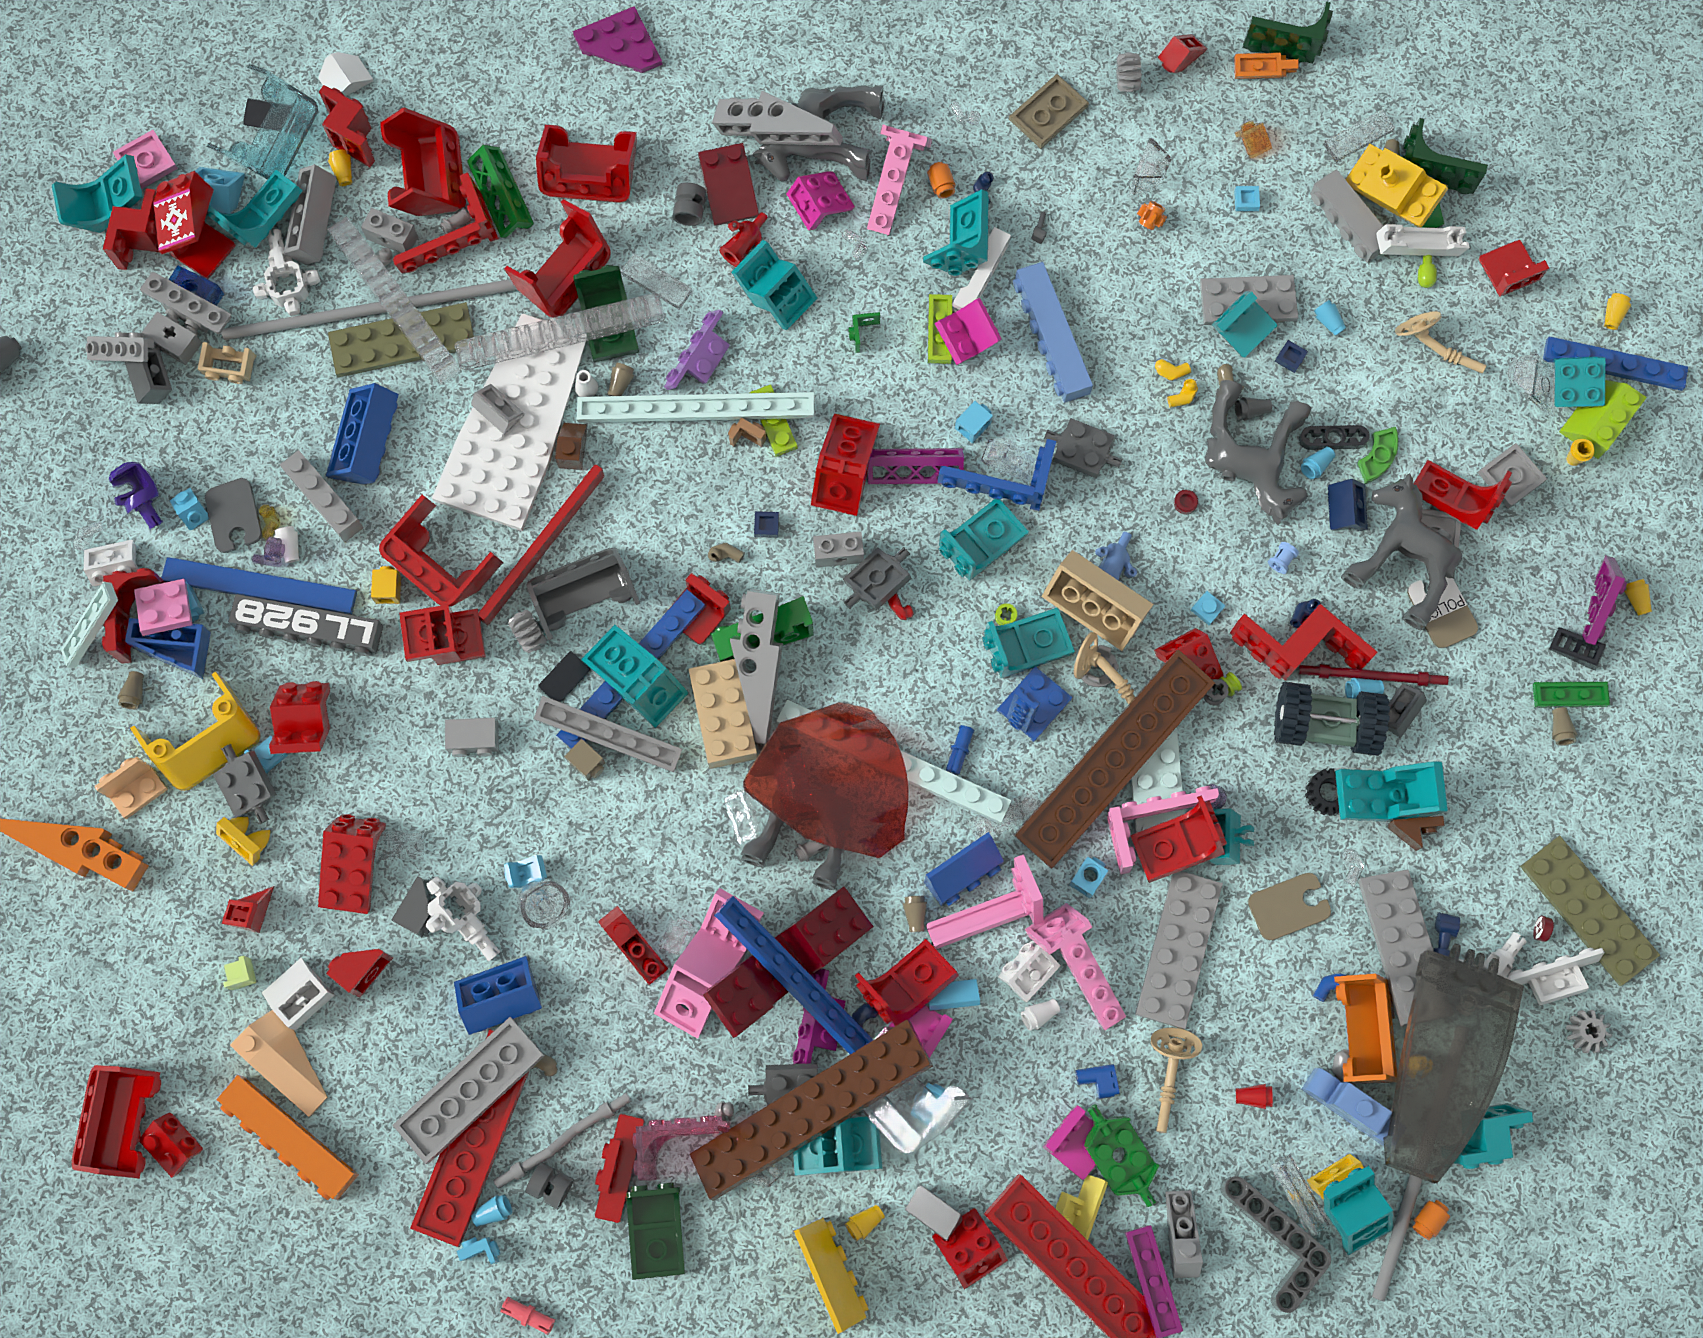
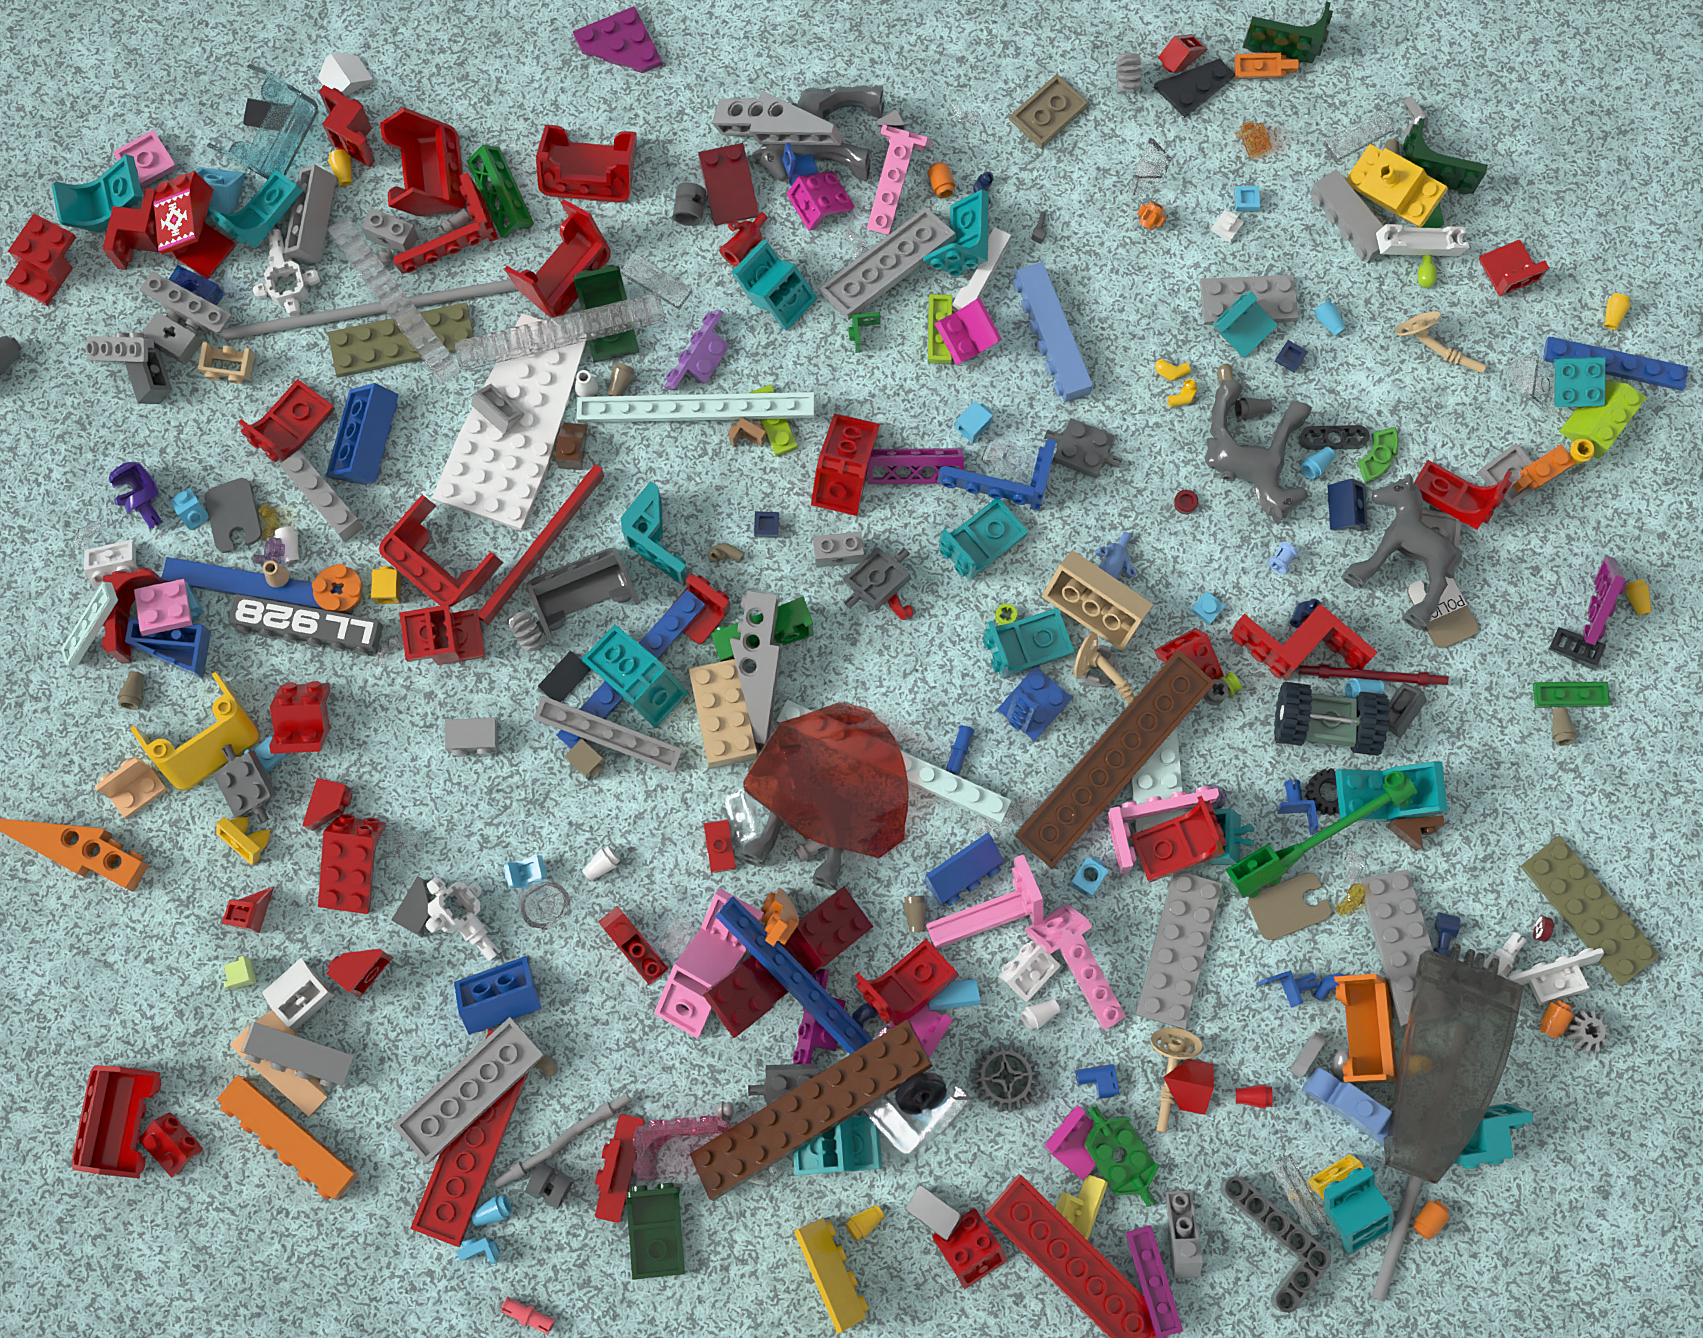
none -> red bracket [5,213,77,306]
none -> red bracket [238,379,335,463]
none -> light grey brick [240,1022,354,1089]
none -> tan cone [263,561,290,588]
none -> red slope [302,778,352,831]
none -> orange plate [312,564,363,614]
none -> clear arm [374,635,404,667]
none -> white cone [582,846,621,881]
none -> teal bracket [620,481,689,587]
none -> red plate [703,819,736,873]
none -> orange slope [760,887,799,946]
none -> blue bracket [782,142,818,186]
none -> light grey plate [819,207,956,320]
none -> light grey slope [876,110,905,127]
none -> black tile [895,1072,947,1115]
none -> dark grey gear [971,1042,1041,1113]
none -> black wing [1154,58,1235,118]
none -> red slope [1163,1059,1214,1115]
none -> white tile [1211,210,1244,243]
none -> green bar [1225,771,1418,898]
none -> blue bracket [1257,970,1319,1008]
none -> blue bracket [1277,779,1319,835]
none -> light grey beam [1289,1031,1326,1078]
none -> clear yellow arm [1334,883,1365,917]
none -> light grey tile [1403,96,1428,136]
none -> orange hinge [1512,444,1576,493]
none -> orange brick [1539,999,1575,1040]

